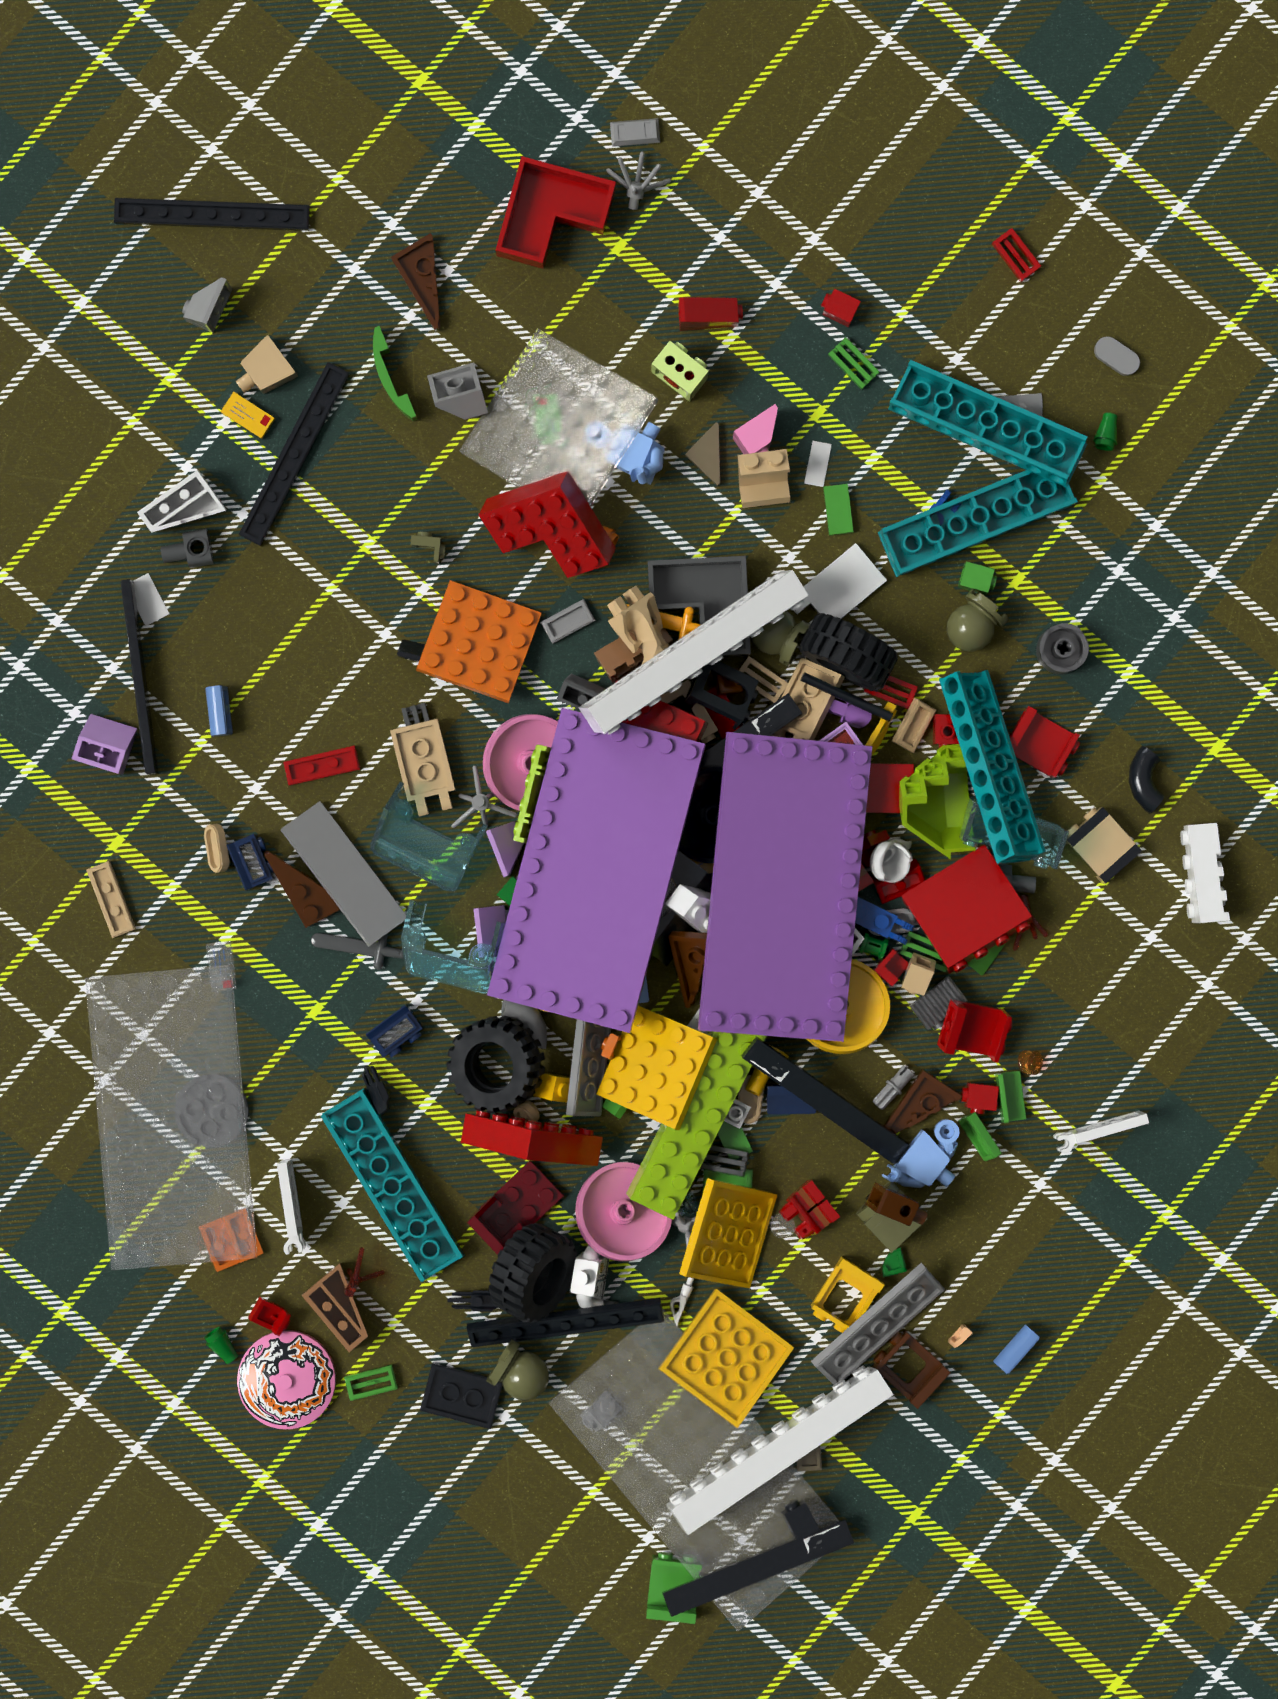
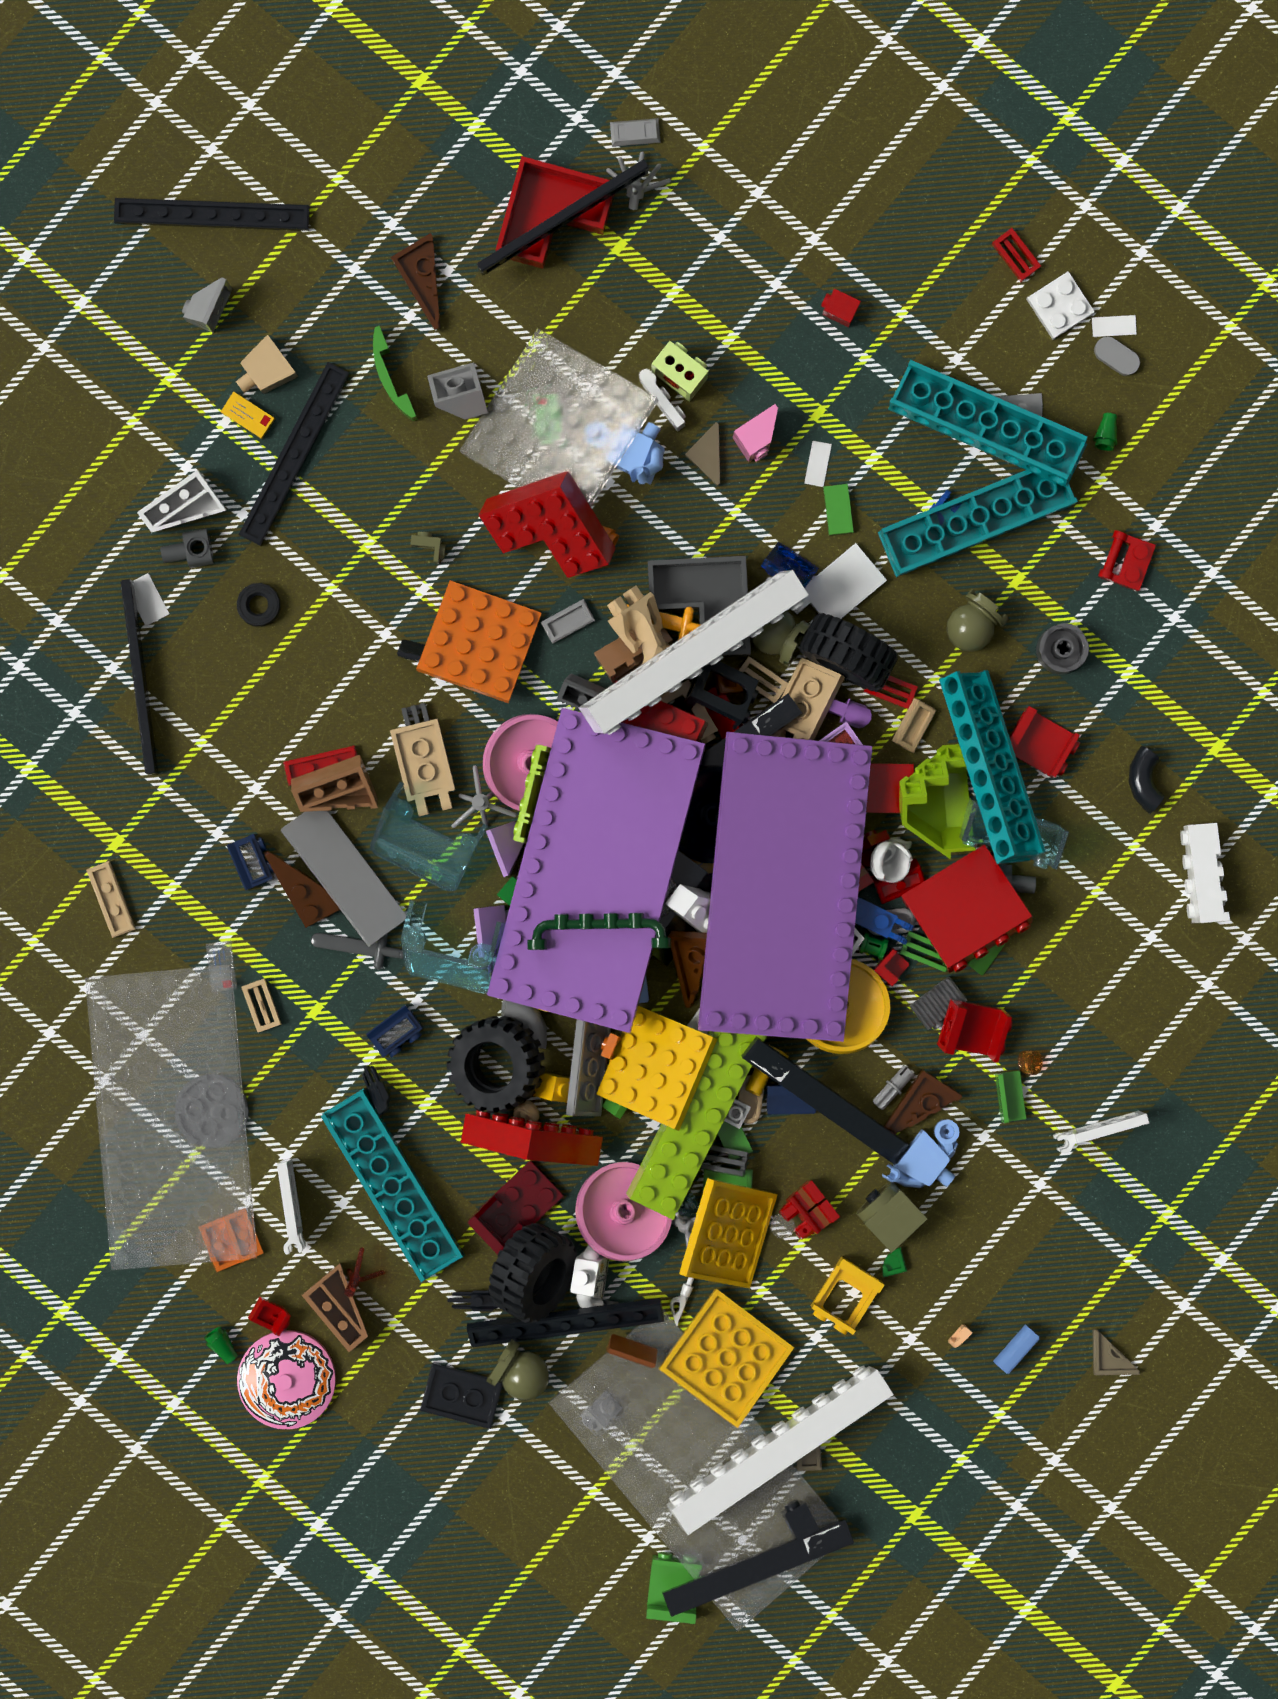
lavender slope [72,714,138,775] -> none
tan tile [204,824,229,873] -> none
medium blue brick [205,685,233,737] -> none
bright green tile [344,1364,398,1401] -> none
red slope [678,297,743,331] -> none
tan panel [738,449,790,508] -> none
black bar [800,672,893,722] -> none
light grey tile [811,1263,945,1385] -> none
bright green tile [828,337,879,390] -> none
yellow piece [865,702,897,756] -> none
reddish brown torso [865,1182,928,1226] -> none
reddish brown window [872,1330,951,1409] -> none
tan brick [901,952,936,996] -> none
red brick [933,714,959,748] -> none
bright green brick [958,561,997,595] -> none
bright green tile [958,1112,1002,1161] -> none
red brick [961,1082,999,1114] -> none
clear red plant [1013,895,1048,951] -> none
tan panel [1063,807,1142,884] -> none
none -> black tyre [237,583,281,627]
none -> tan tile [241,978,282,1033]
none -> medium nougat wedge [291,755,378,812]
none -> black tile [476,159,649,276]
none -> dark green bar [527,913,671,950]
none -> dark orange slope [606,1334,658,1368]
none -> white hinge [639,369,686,432]
none -> clear blue plate [761,541,819,588]
none -> white plate [1026,272,1094,340]
none -> white sticker [1092,315,1137,337]
none -> dark tan tile [1092,1329,1140,1375]
none -> red plate [1098,530,1156,592]

